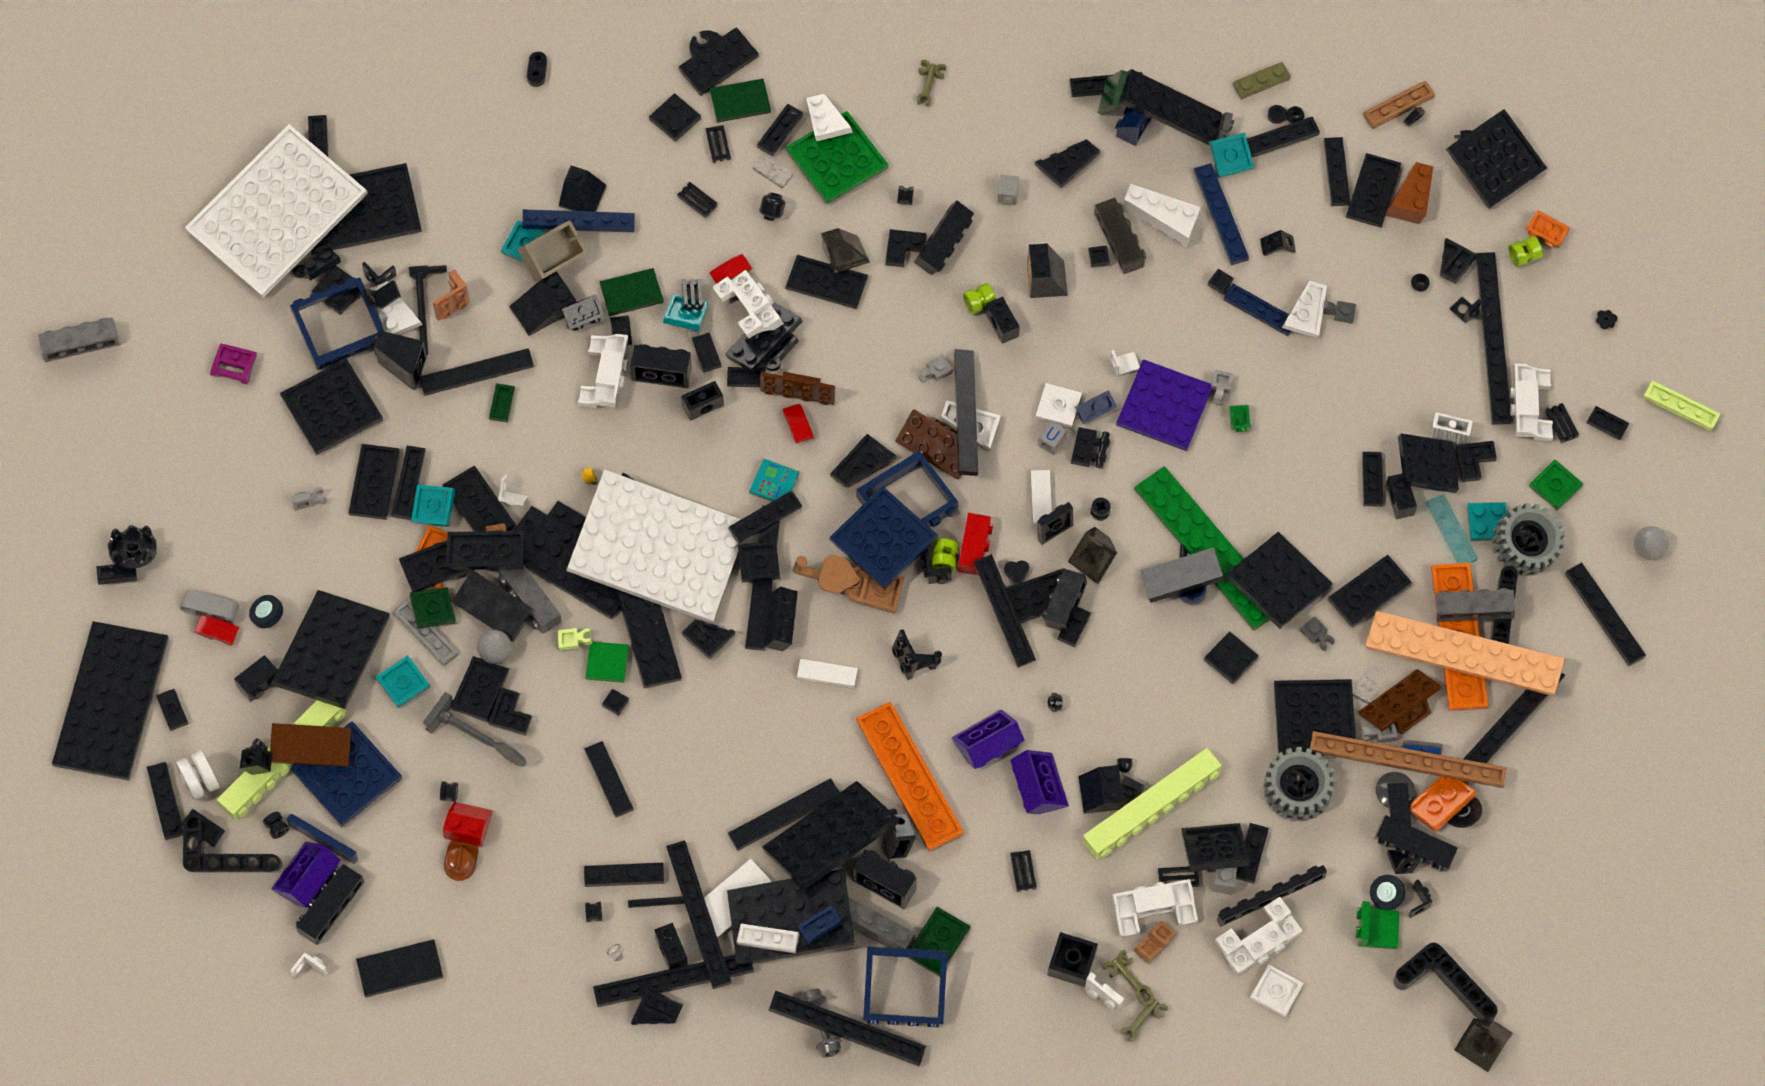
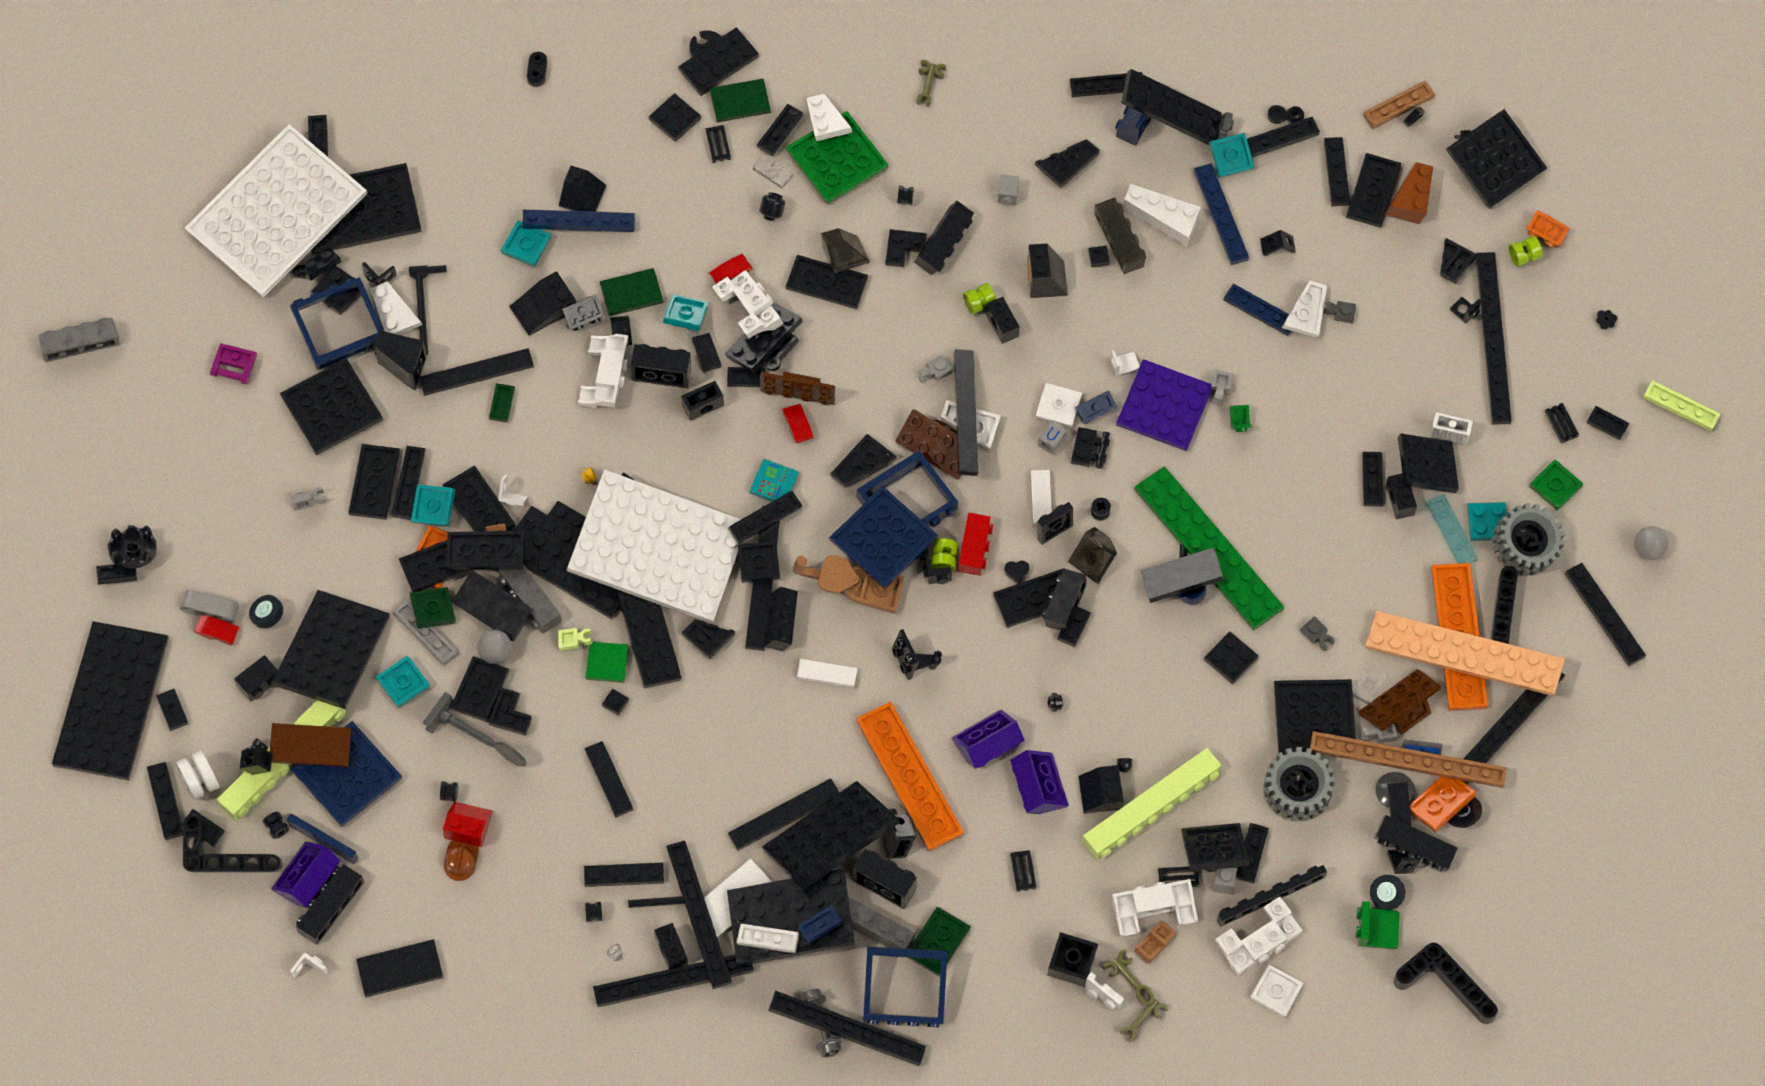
black bracket [363,280,401,309] -> none
nougat bracket [433,269,470,321] -> none
dark tan piece [517,220,588,282] -> none
black wing [631,988,683,1025] -> none
black tile [677,181,718,218] -> none
tile [682,279,703,310] -> none
black tile [973,554,1036,668] -> none
dark green tile [1097,70,1128,115] -> none
black tile [1122,776,1145,798] -> none
black plate [1207,268,1234,295] -> none
black plate [1225,532,1333,629] -> none
olive plate [1233,62,1291,100] -> none
black plate [1328,554,1412,628] -> none
black bracket [1409,879,1433,918] -> none
black plate [1411,273,1430,292] -> none
flat silver brick [1436,588,1515,622] -> none
clear smoke slope [1454,1018,1513,1072] -> none
black plate [1455,441,1497,482] -> none
white bracket [1510,363,1553,441] -> none

